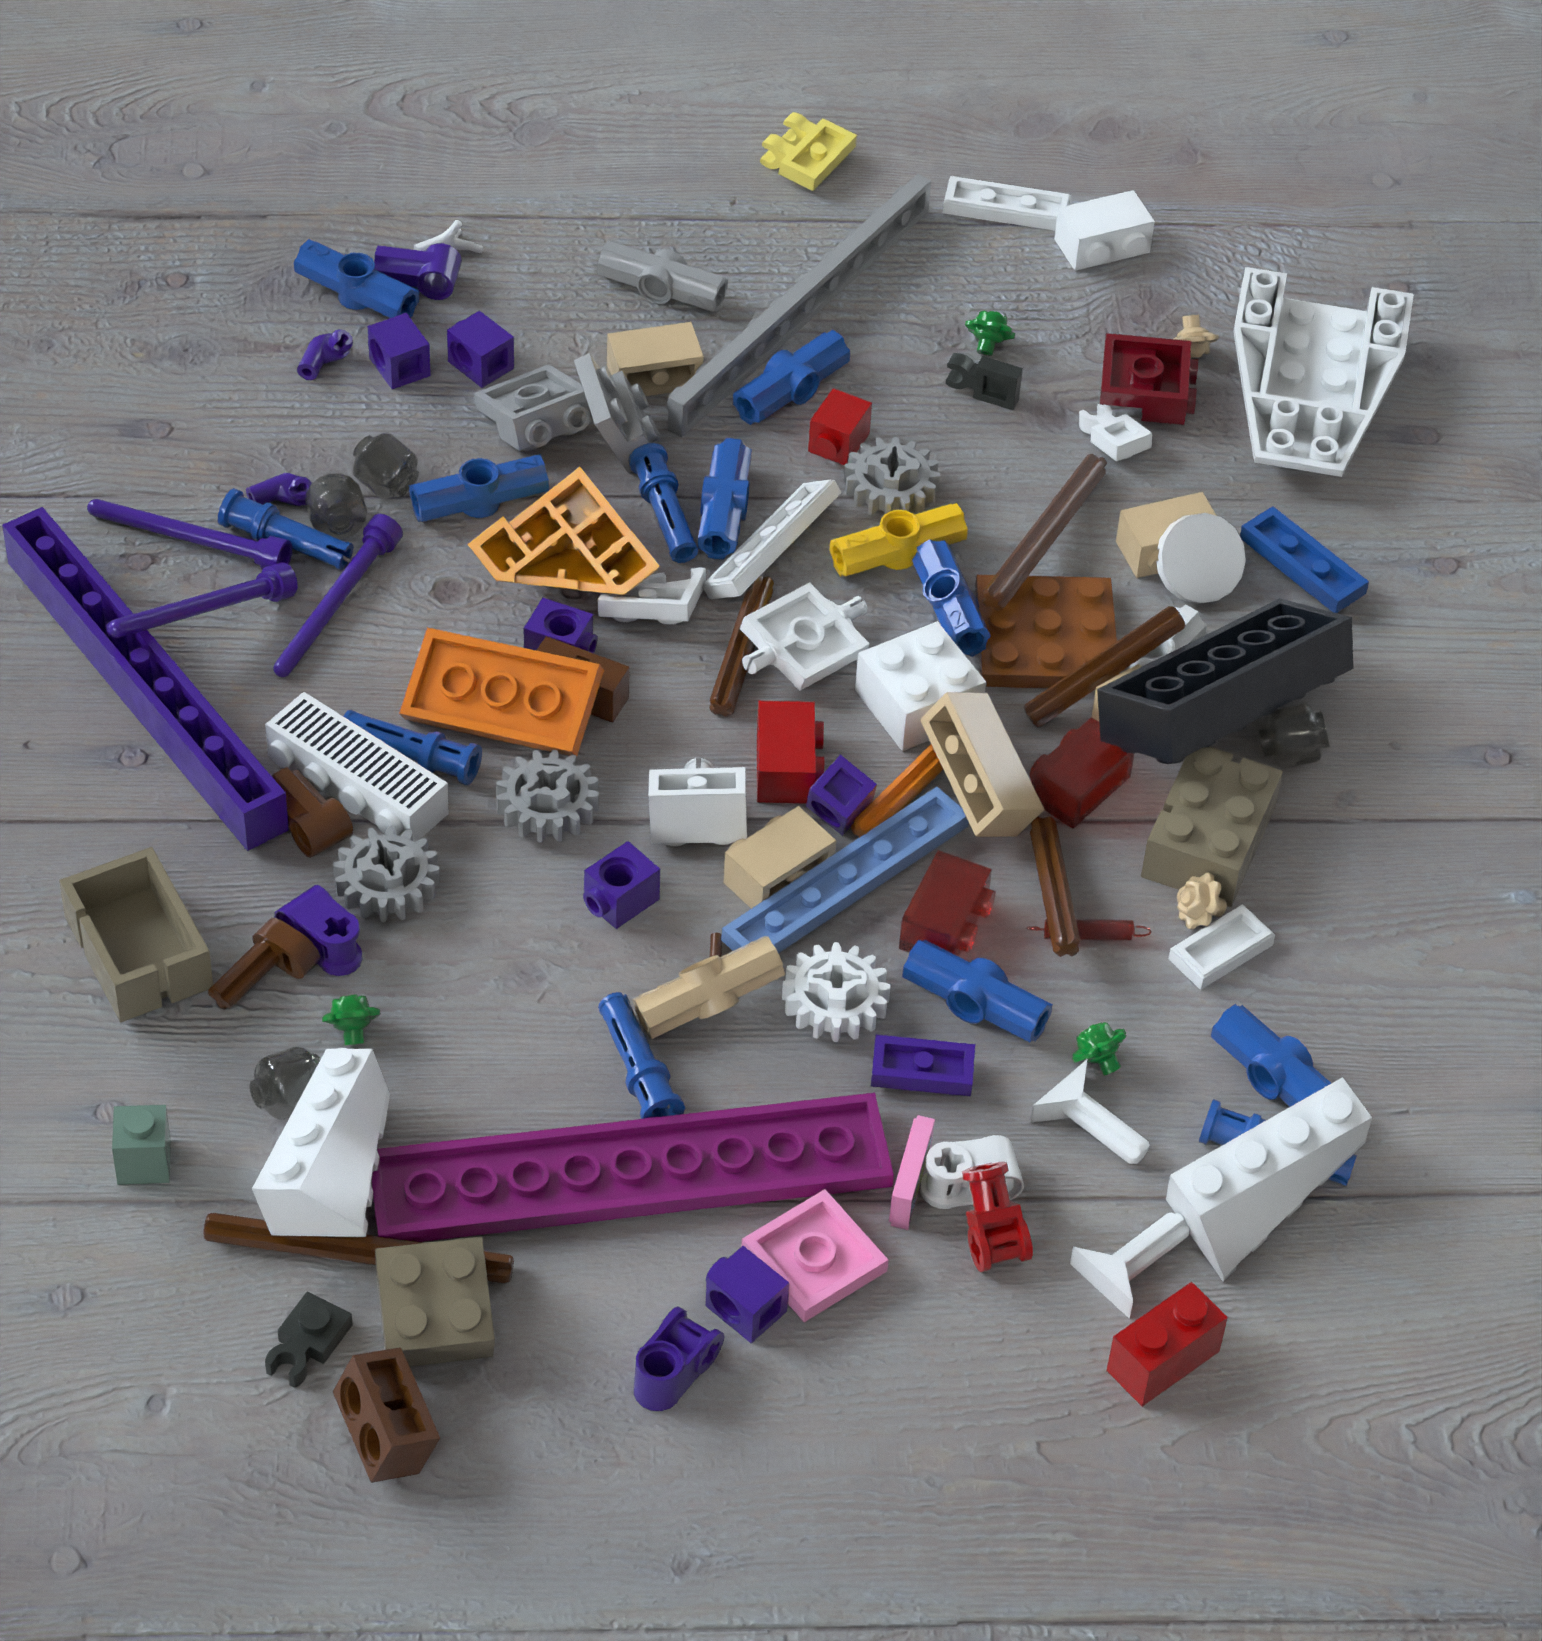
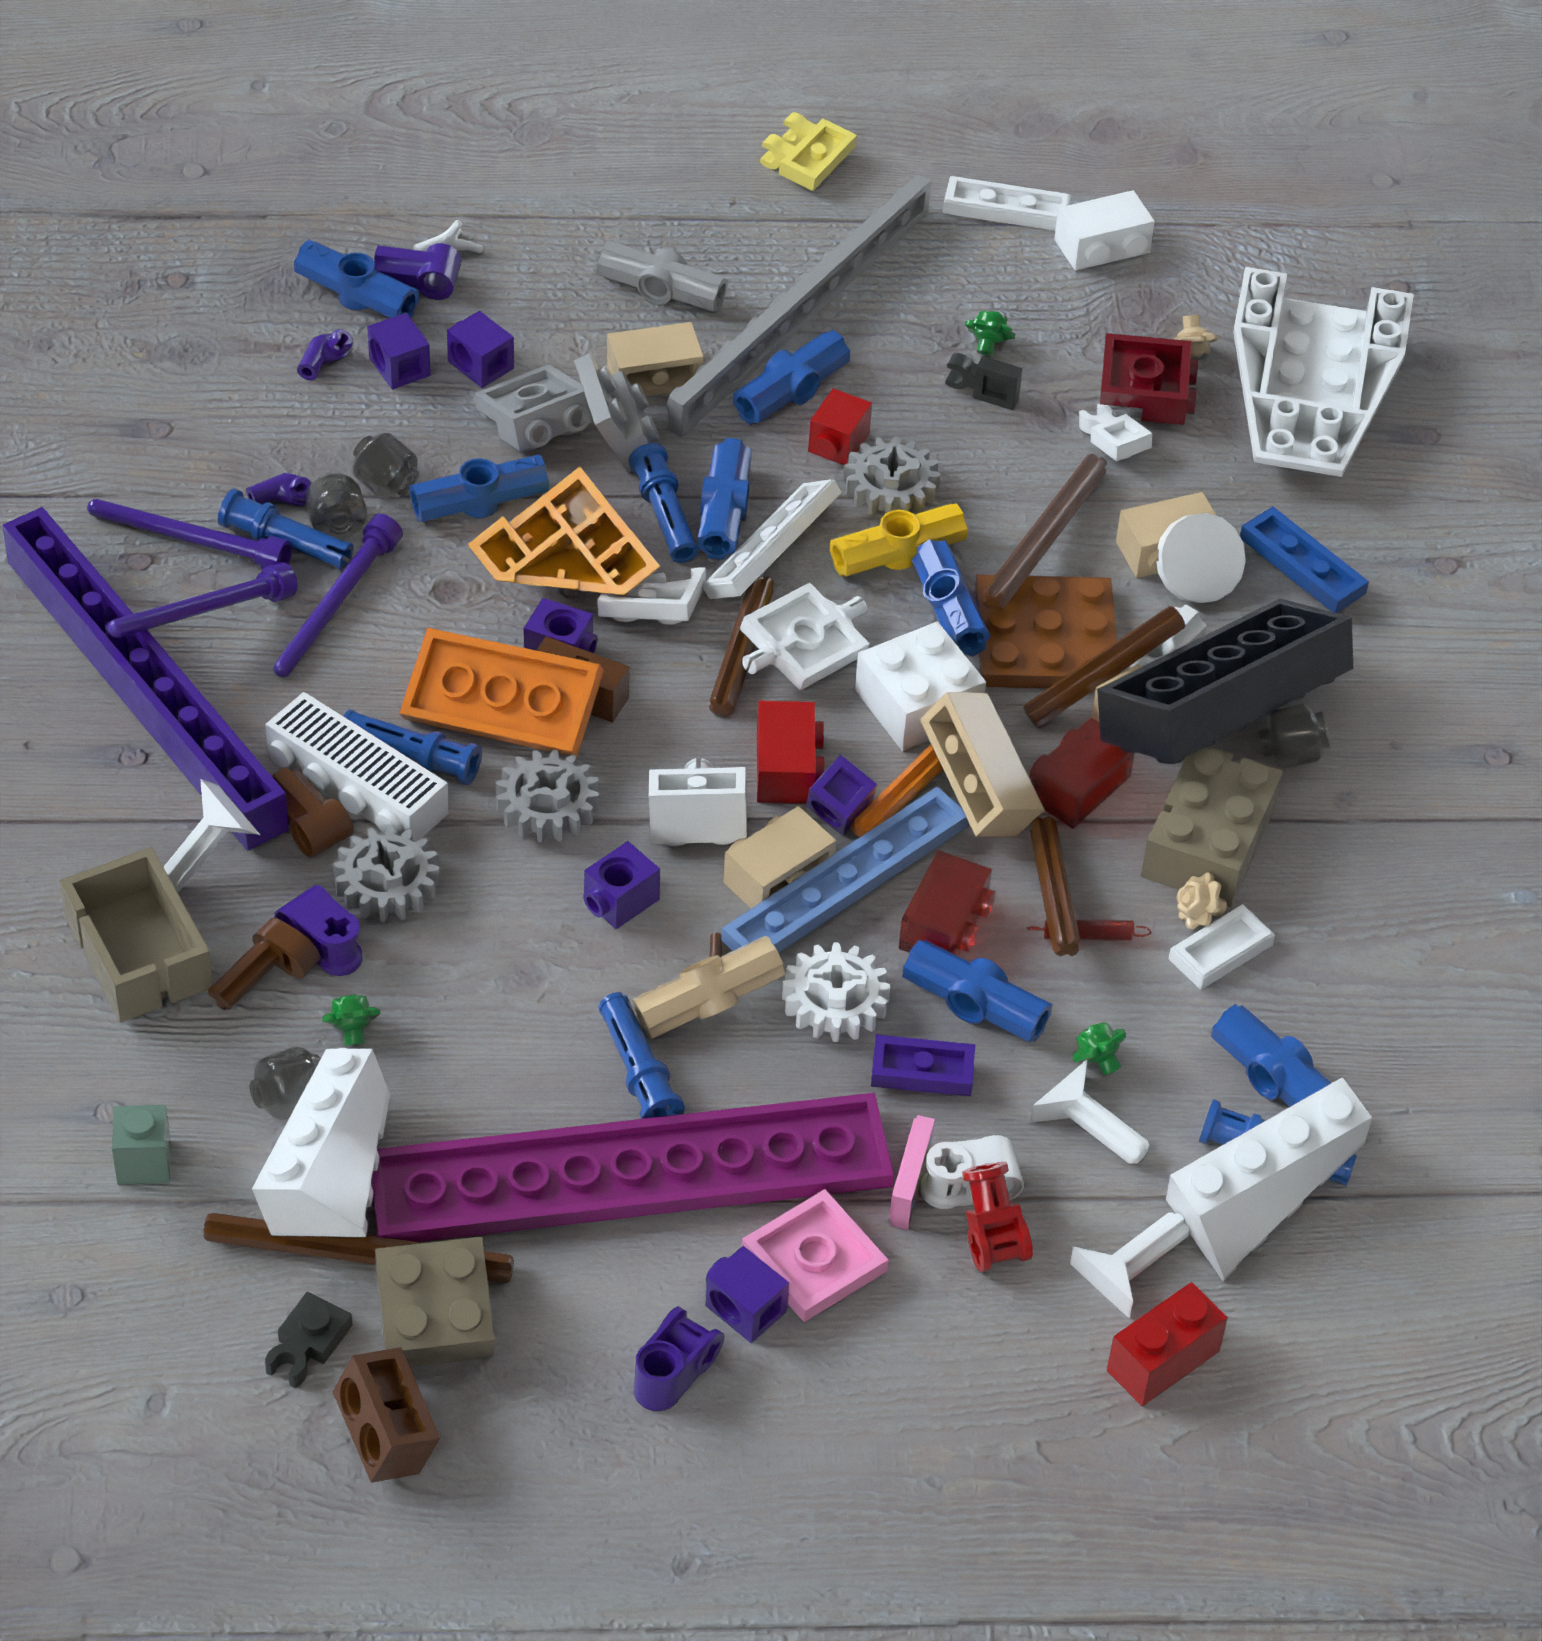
none -> white piece [164,779,260,893]

